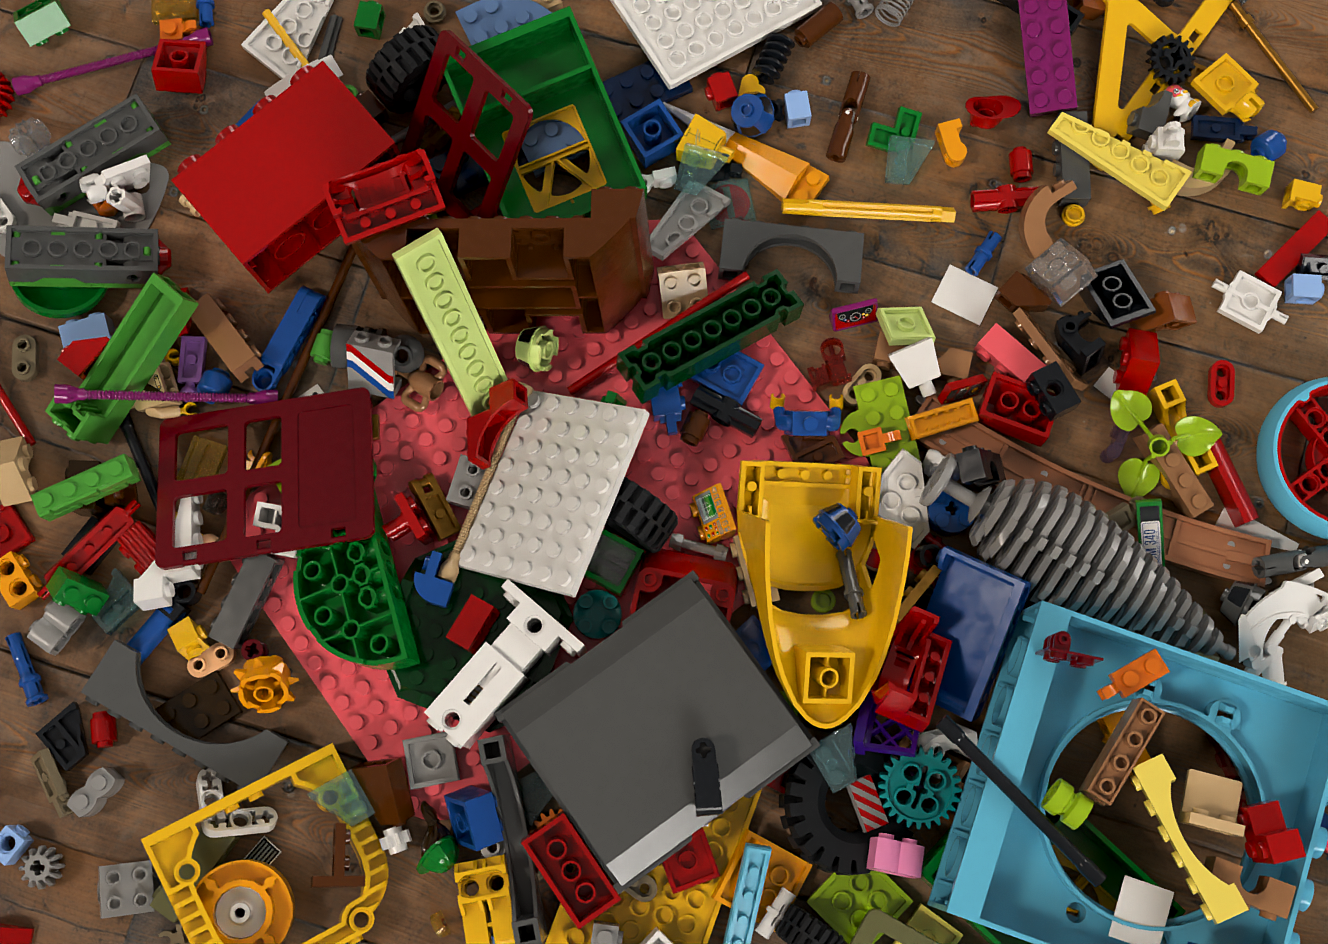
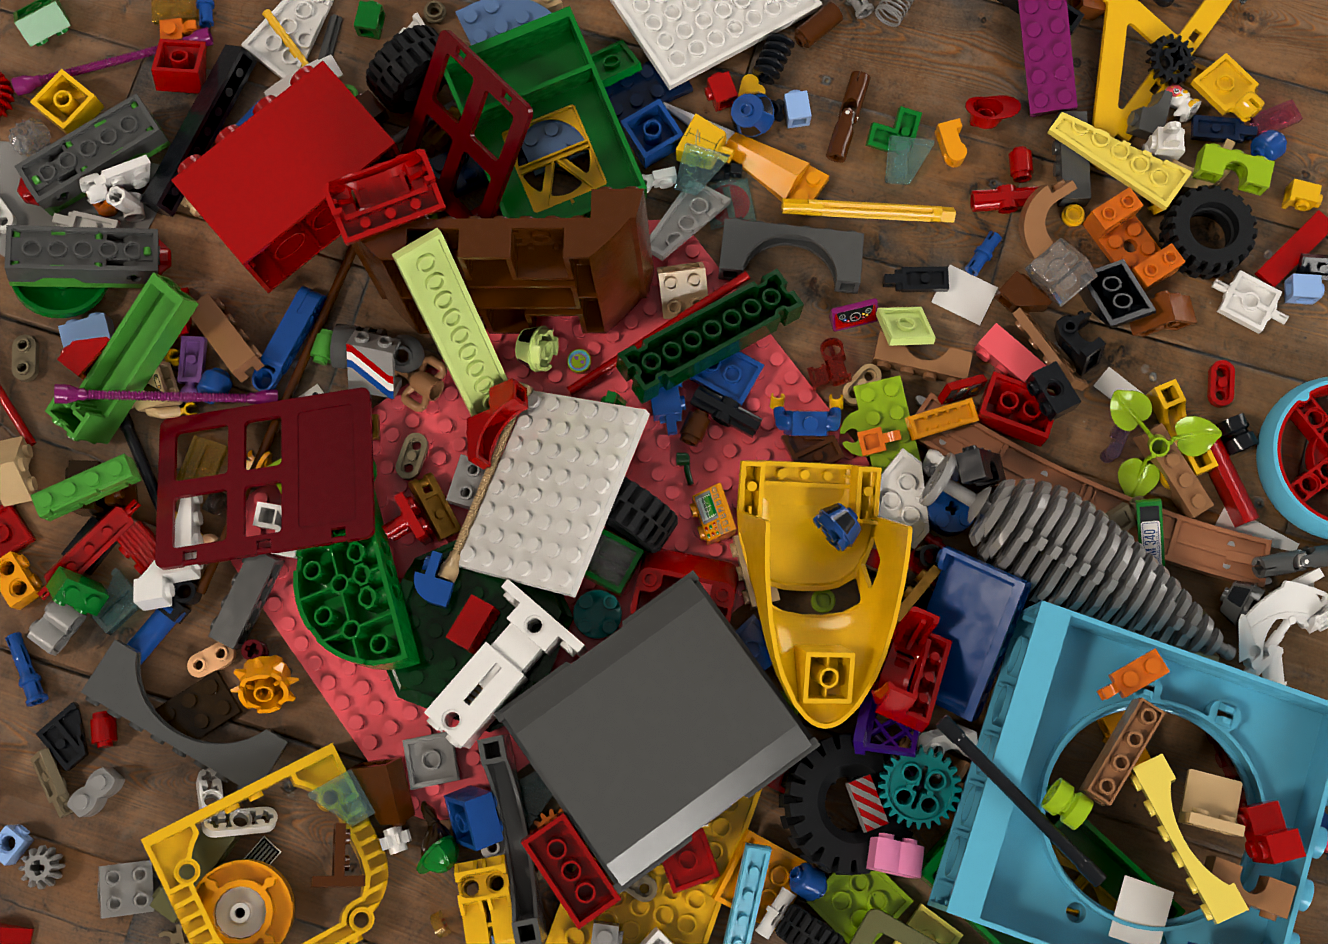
yellow brick [167,616,210,661] -> none
light grey bar [669,533,729,561] -> none
black piece [691,738,723,817] -> none
clear light blue wing [810,724,857,793] -> none
dark grey pin [836,549,867,619] -> none
white torso [888,337,941,397] -> none
dark red hinge [1035,631,1104,669] -> none
red brick [1113,328,1160,395] -> none
pearl gold bar [1229,1,1319,113] -> none
none -> yellow brick [30,69,105,134]
none -> black brick [140,44,258,217]
none -> dark tan plate [396,433,429,480]
none -> tile [567,349,591,374]
none -> green plate [591,39,642,87]
none -> dark green hand [676,453,694,485]
none -> blue head [789,862,827,901]
none -> black hinge [882,266,949,292]
none -> orange plate [1082,187,1186,292]
none -> black tyre [1159,185,1258,280]
none -> black wheel [1216,413,1259,456]
none -> clear pink plate [1249,99,1303,136]

